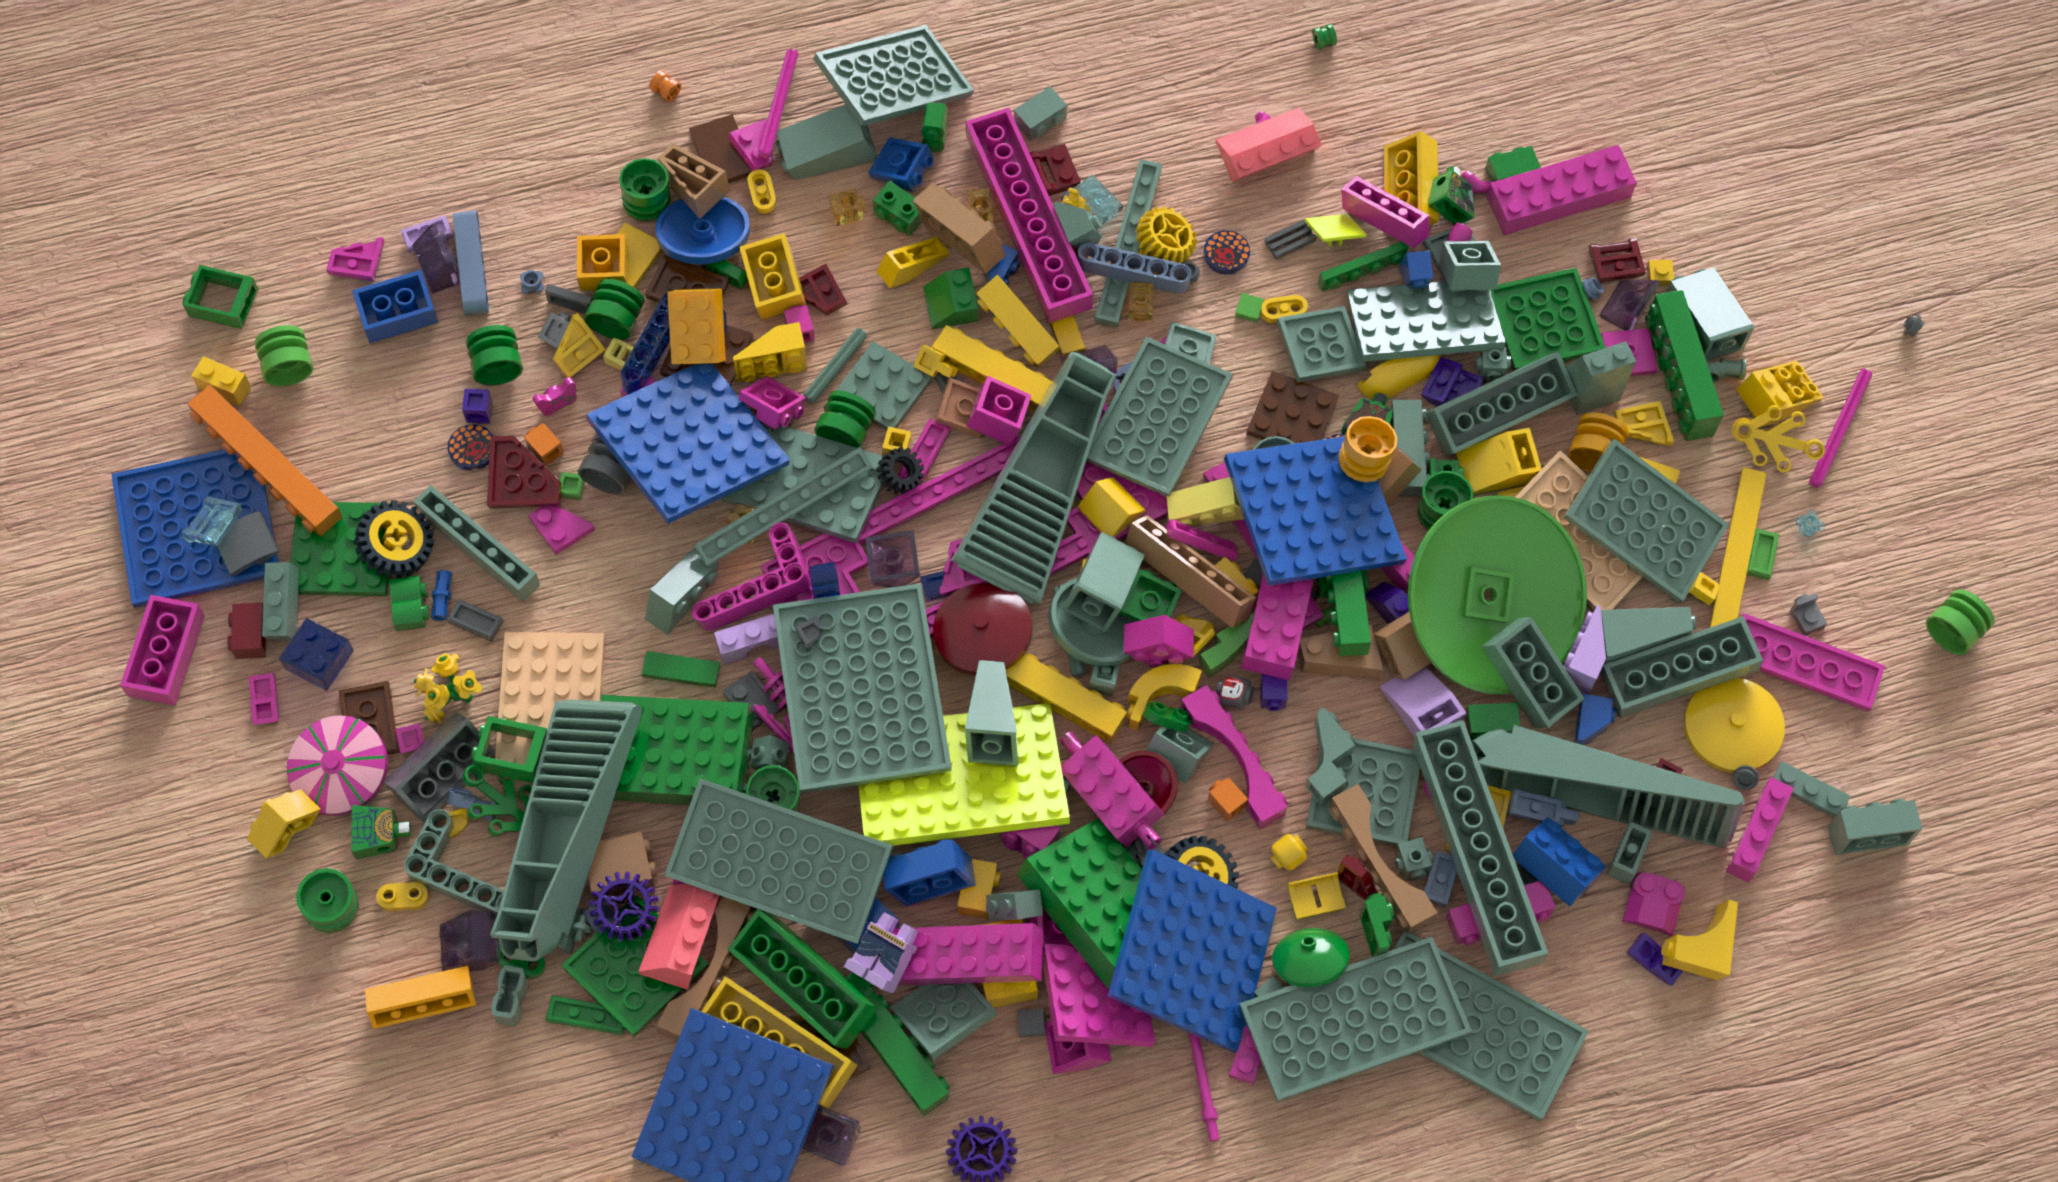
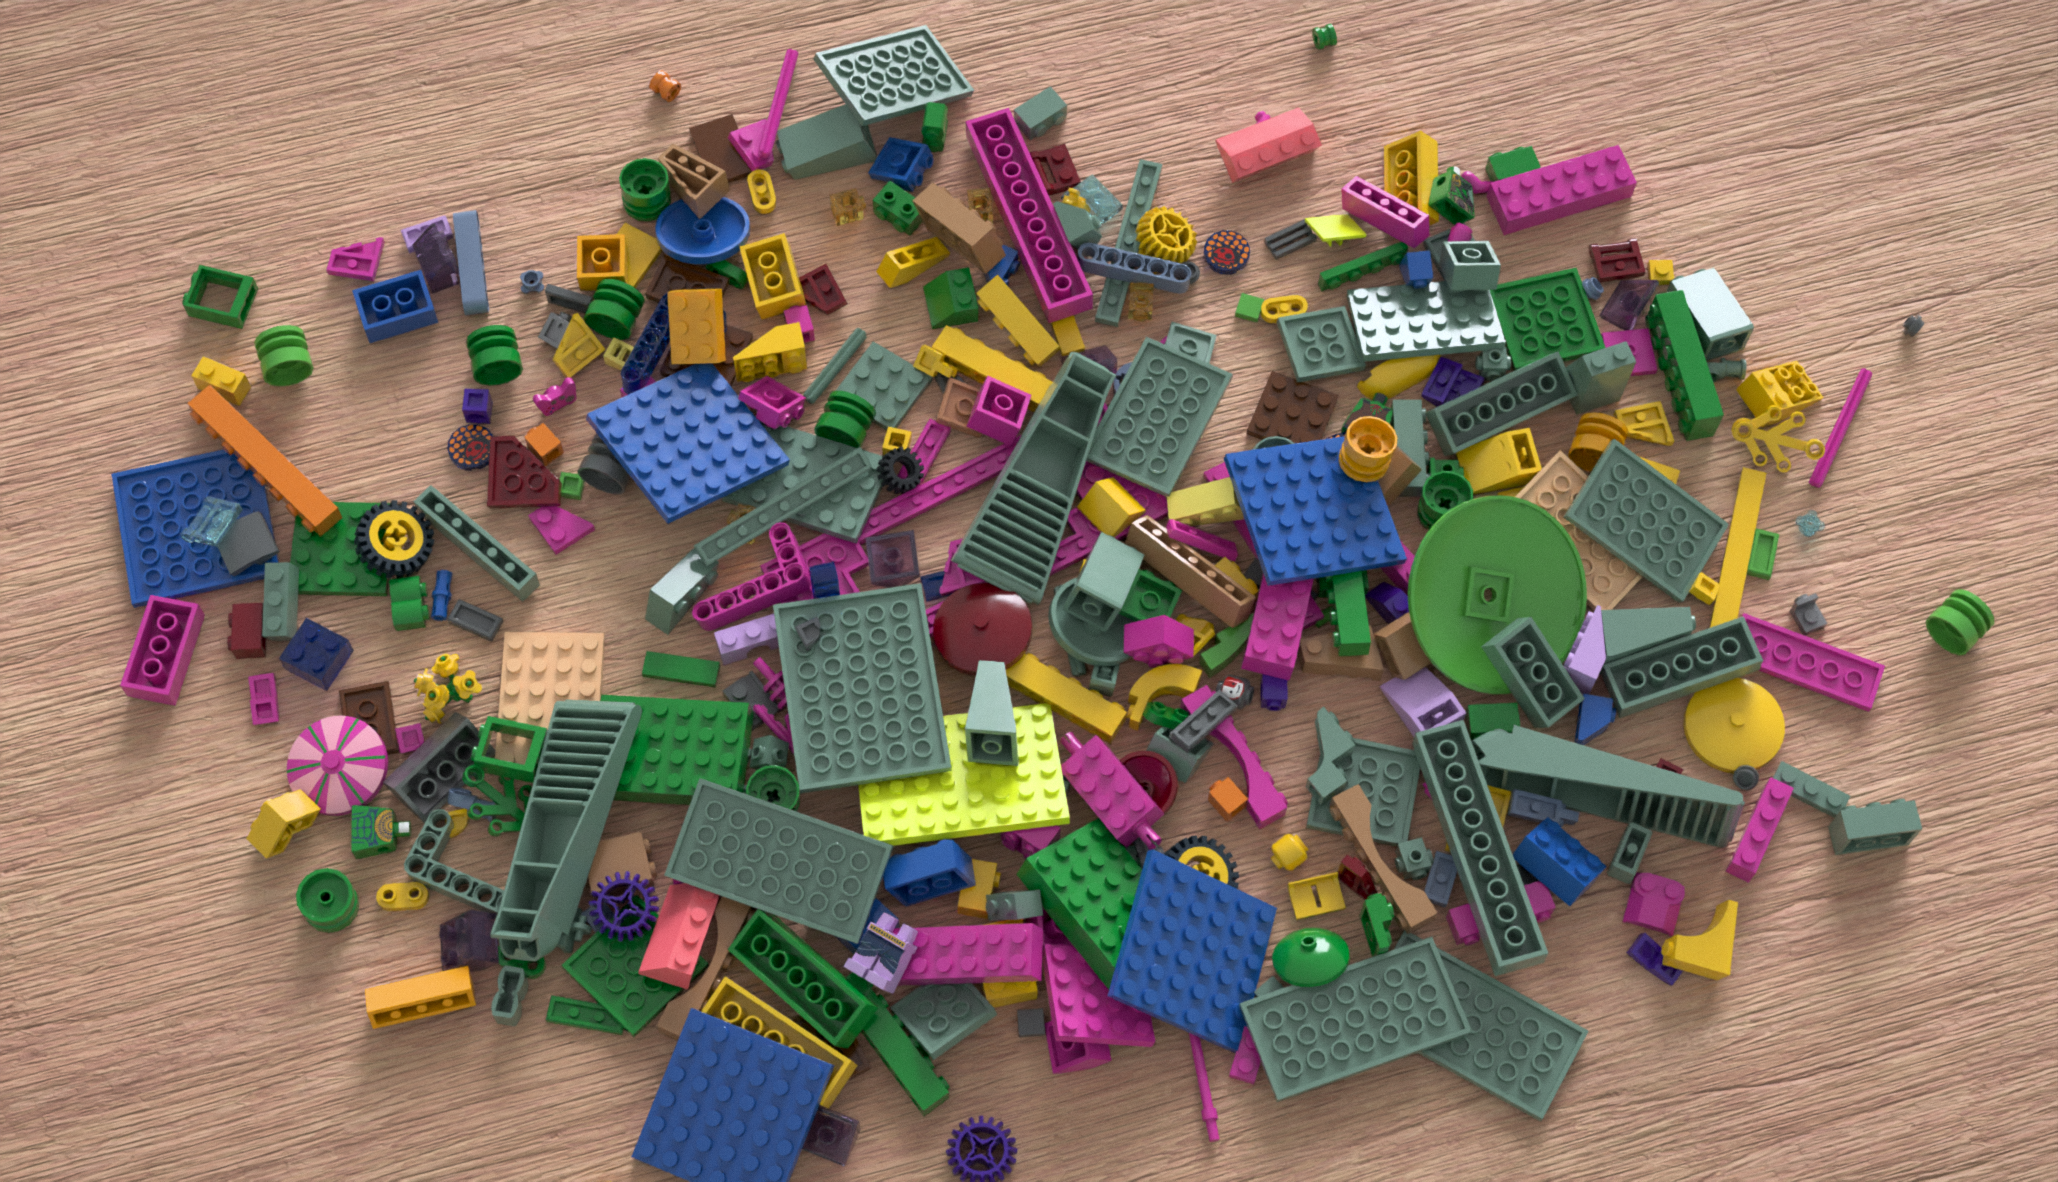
none -> dark grey tile [1169,690,1238,753]

